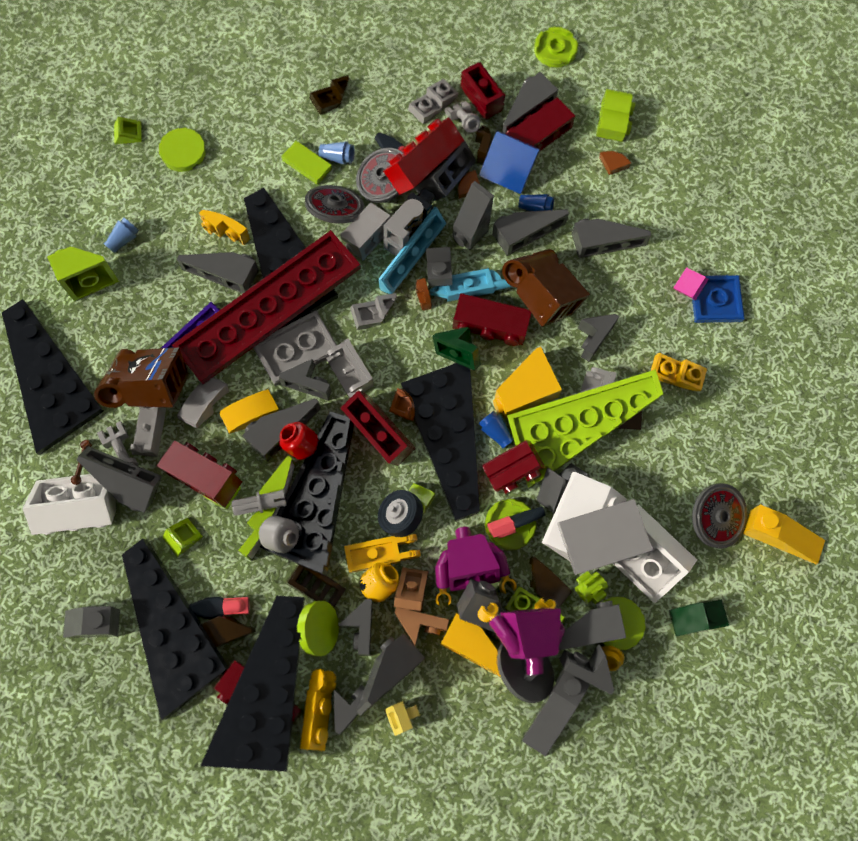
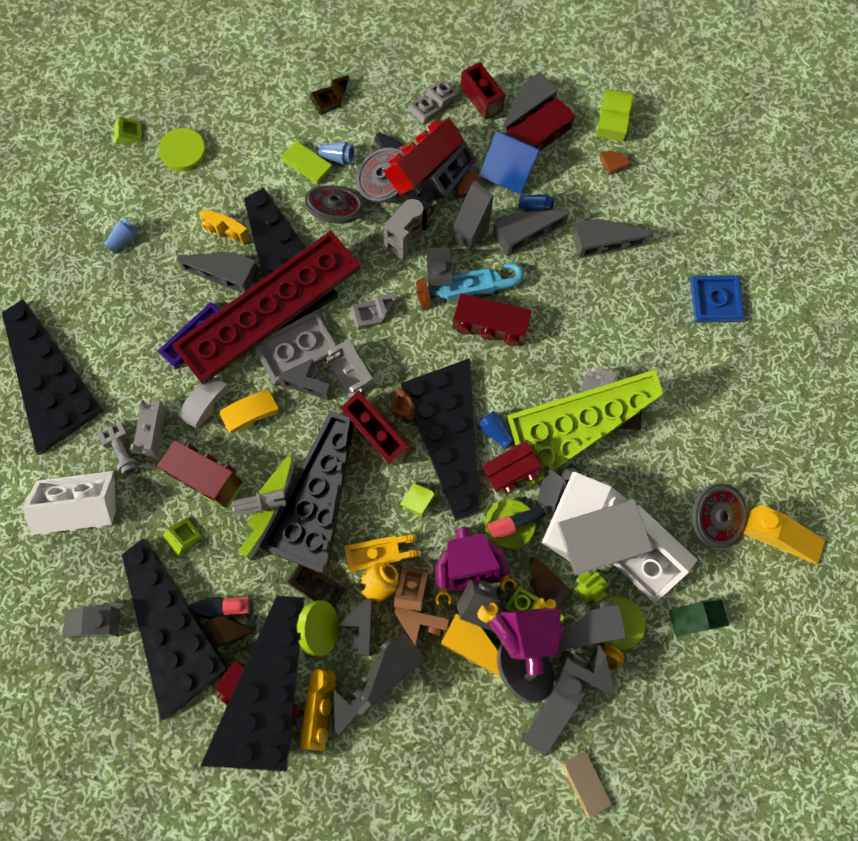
lime slope [47,246,119,301] -> none
reddish brown hinge [71,440,92,485] -> none
dark grey slope [77,446,162,513] -> none
reddish brown piece [94,347,189,408] -> none
dark grey slope [242,398,321,462] -> none
light grey head [259,515,299,553] -> none
red head [280,421,318,460] -> none
light grey hinge [340,203,391,261] -> none
black wheel [378,490,423,537] -> none
medium azure slope [379,207,446,294] -> none
light yellow tile [385,701,420,736] -> none
dark green slope [432,327,481,371] -> none
light grey hinge [445,101,480,133] -> none
dark brown slope [475,125,491,165] -> none
yellow slope [493,347,562,419] -> none
reddish brown piece [502,249,590,327] -> none
lime tile [534,27,578,68] -> none
dark grey slope [578,314,619,362] -> none
yellow slope [651,353,707,392] -> none
tile [674,268,708,300] -> none
none -> tan slope [561,751,612,819]

